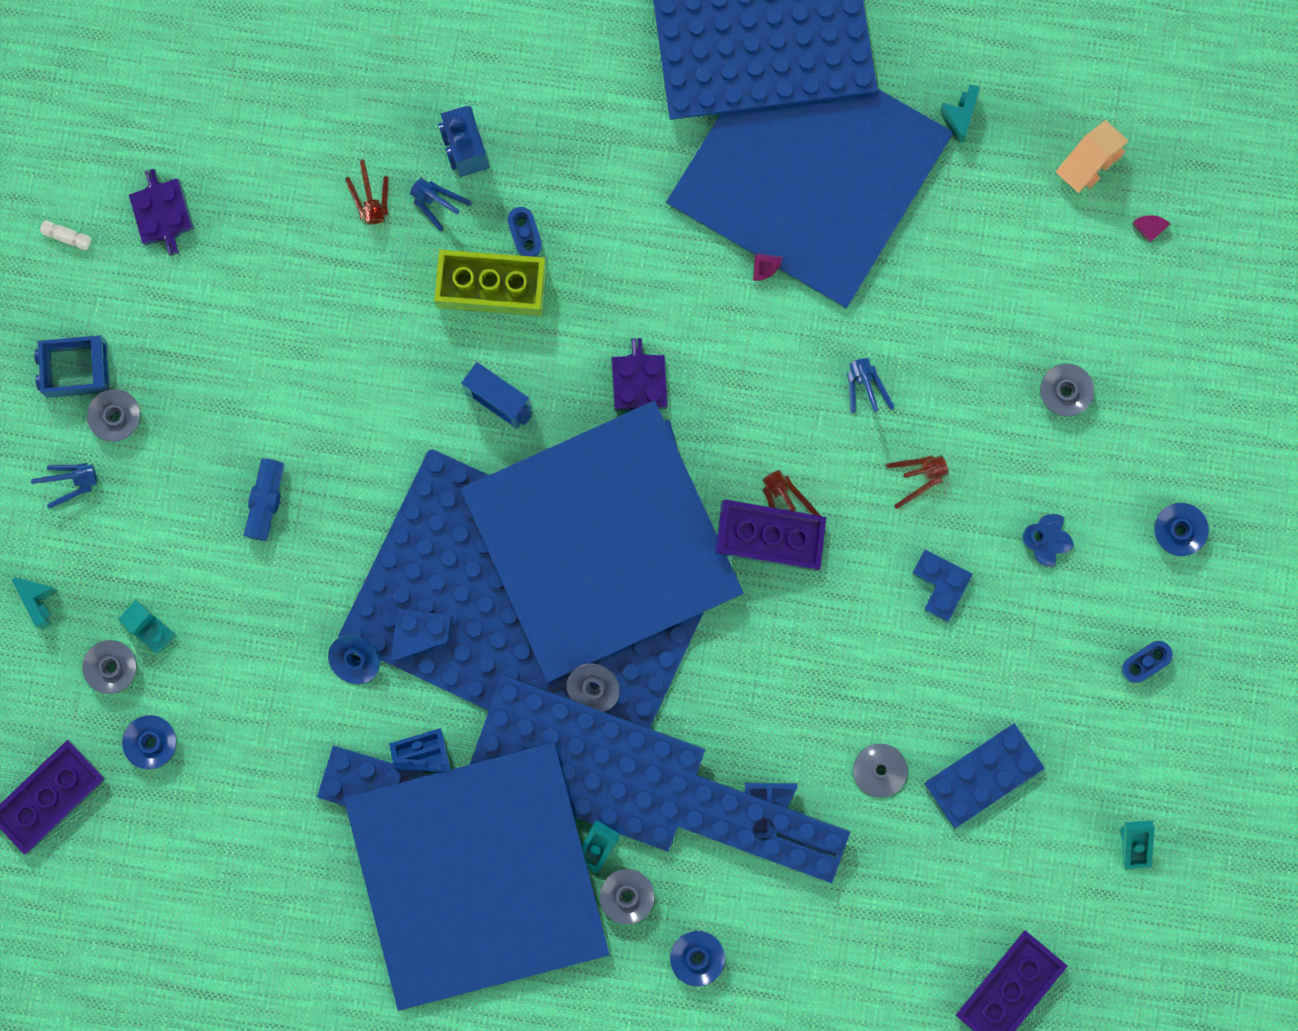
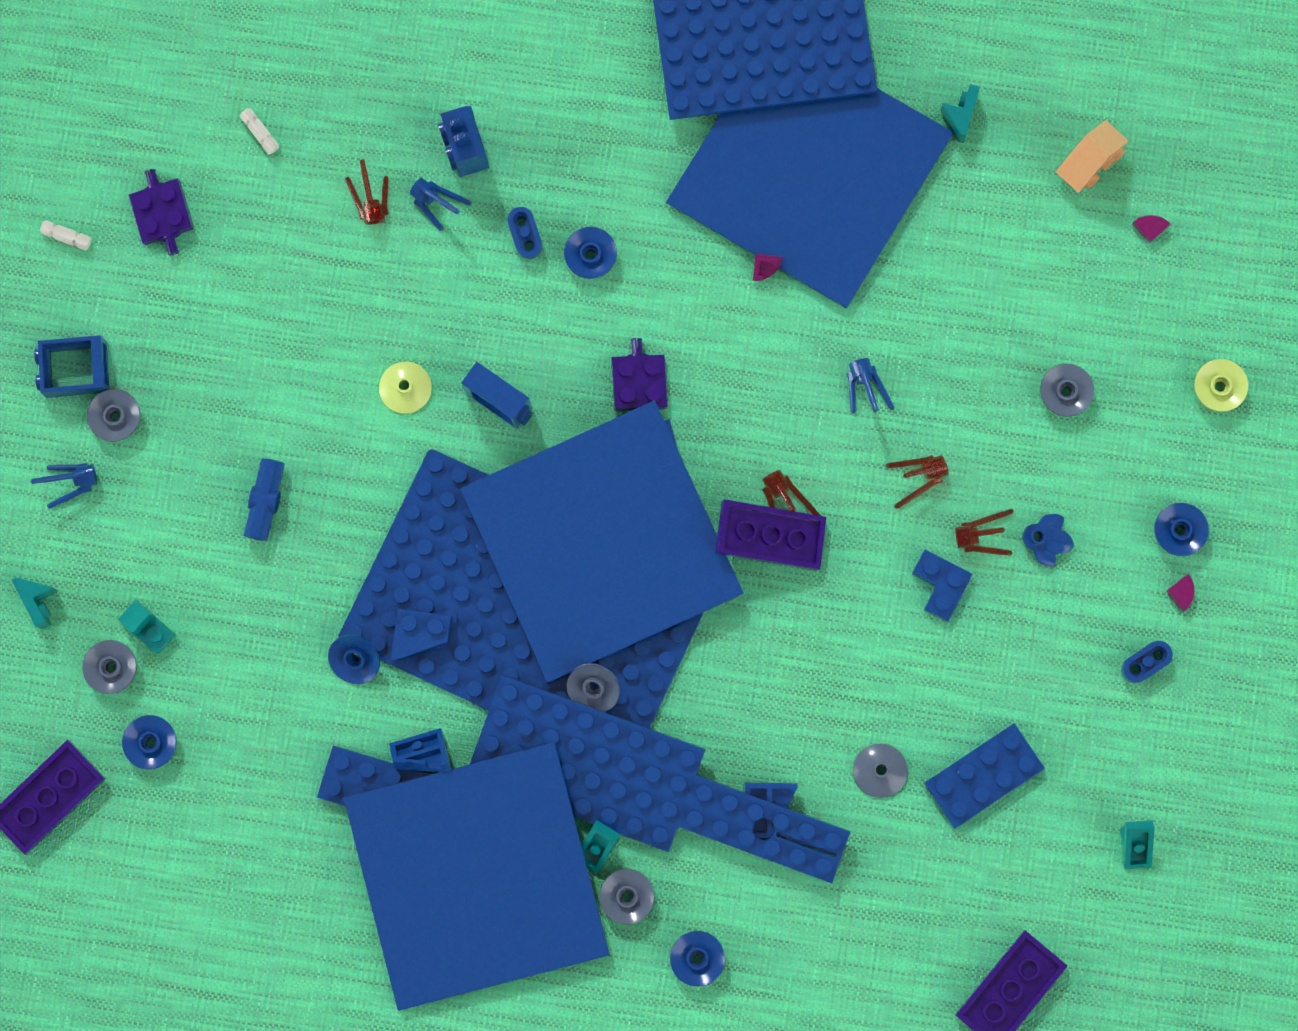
lime brick [434,249,547,317] -> none
none -> white axle [240,108,279,155]
none -> yellowish green dish [379,362,432,414]
none -> blue dish [564,227,617,279]
none -> clear red plant [955,509,1014,556]
none -> magenta tile [1166,574,1195,612]
none -> yellowish green dish [1194,359,1248,412]

